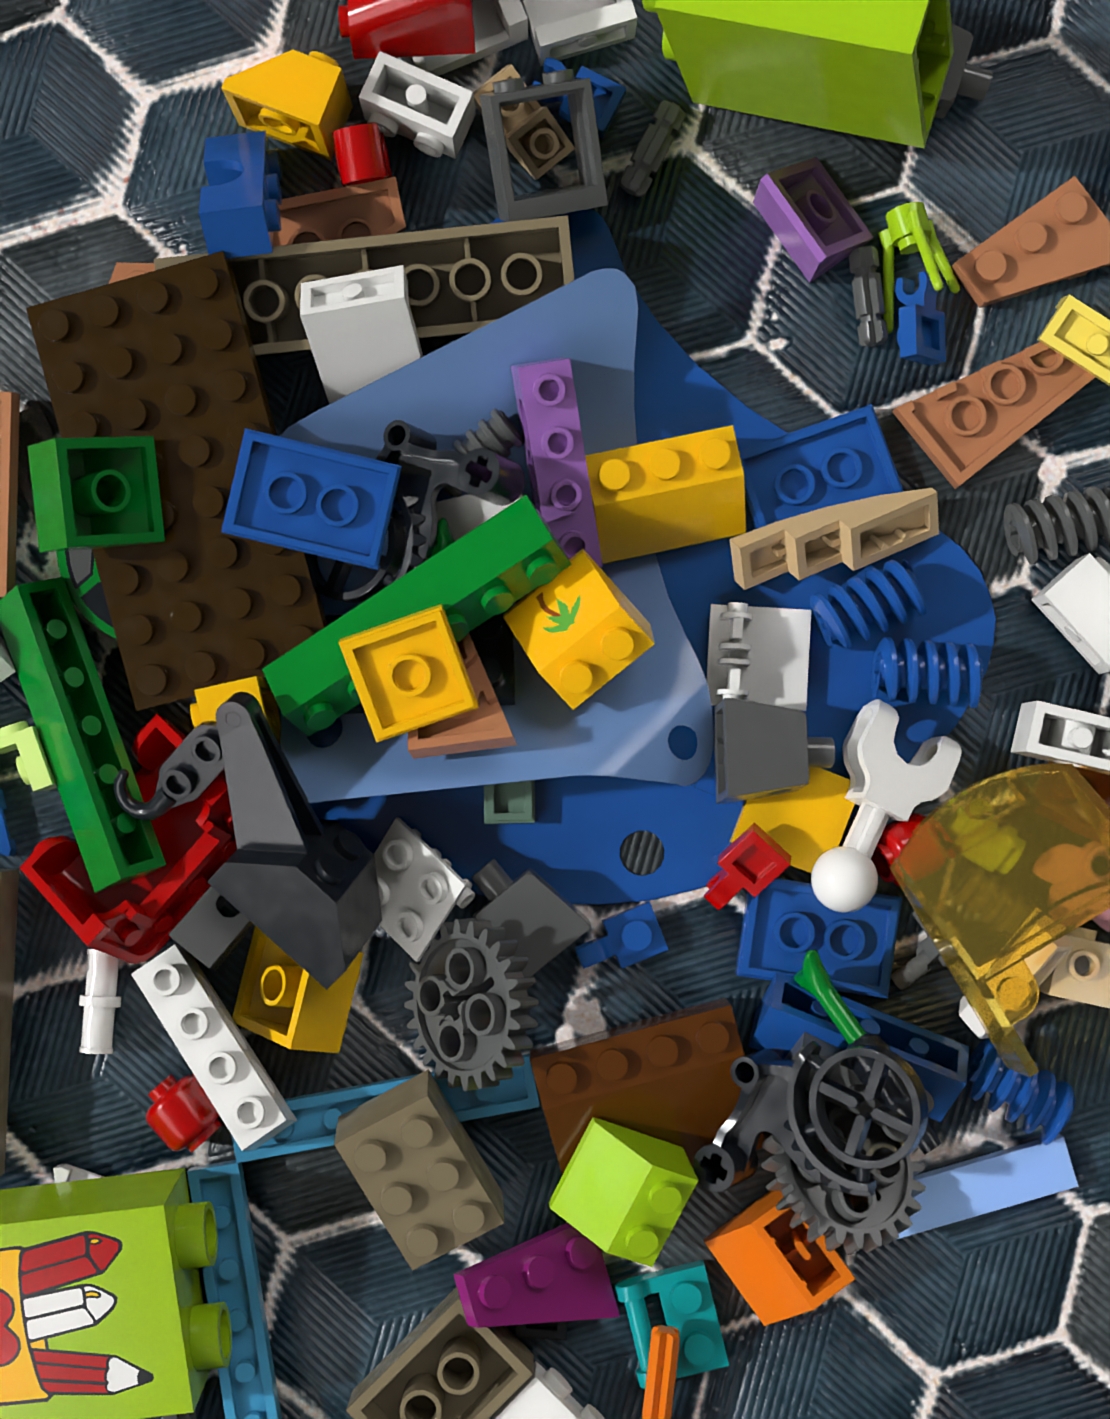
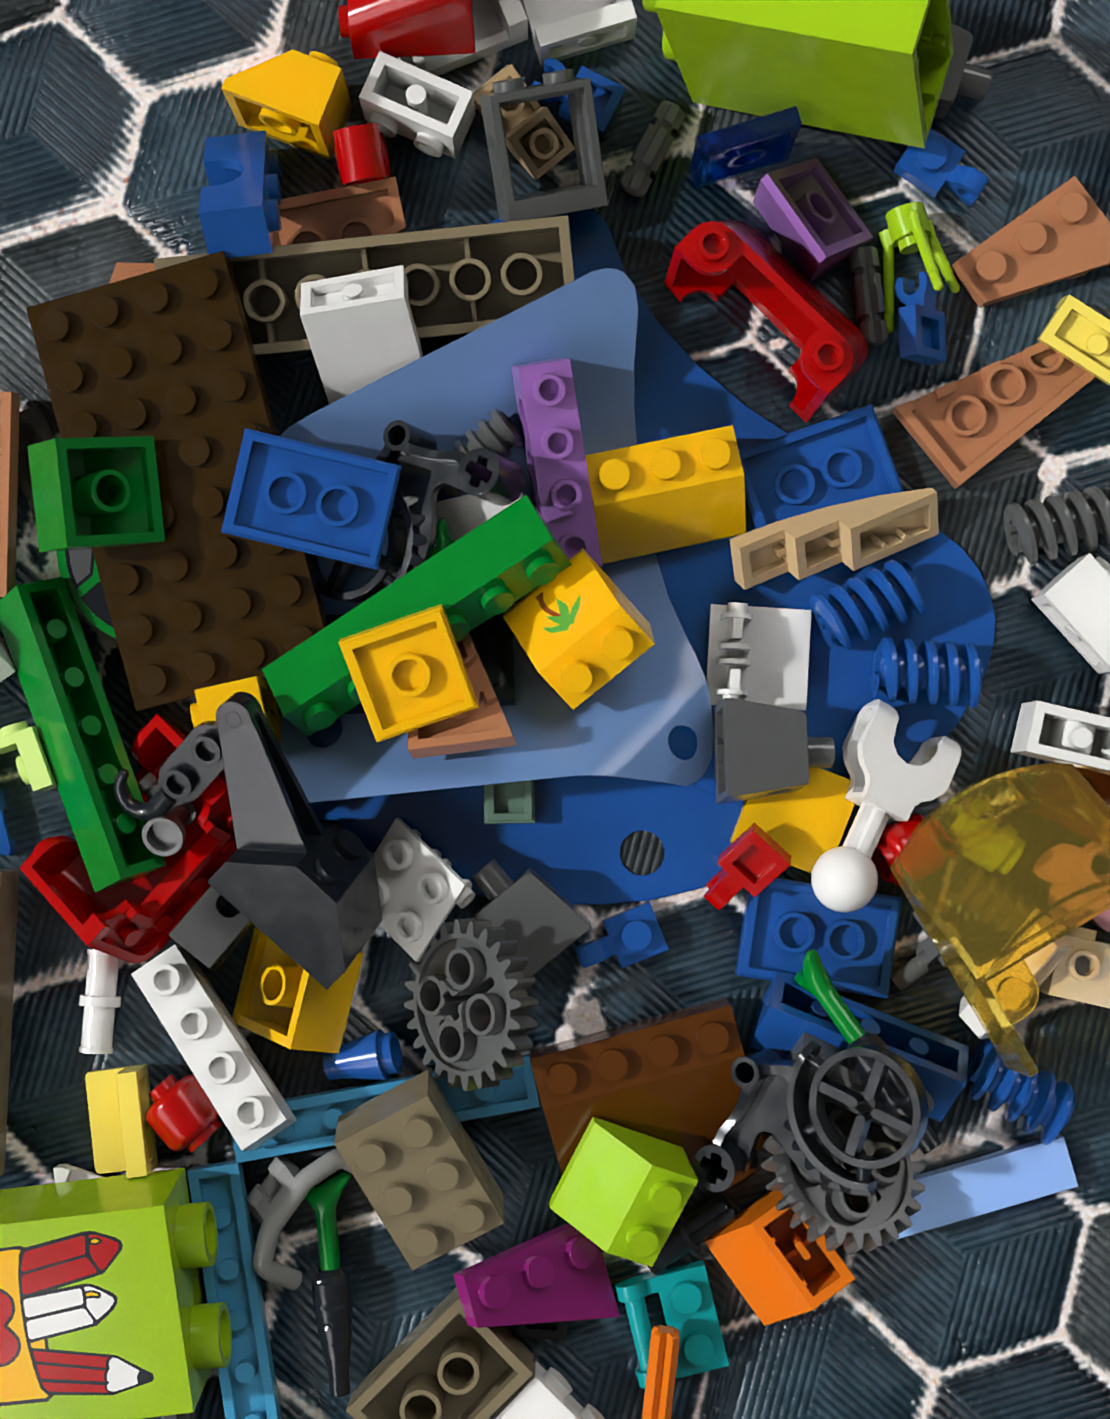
none -> light yellow panel [85,1064,158,1178]
none -> dark grey piece [137,772,199,856]
none -> light grey piece [247,1149,351,1291]
none -> black piece [304,1172,353,1397]
none -> blue cone [323,1029,402,1080]
none -> black axle [648,1194,737,1276]
none -> red windscreen [663,220,868,423]
none -> clear blue tile [689,106,802,188]
none -> blue plate [893,129,989,206]

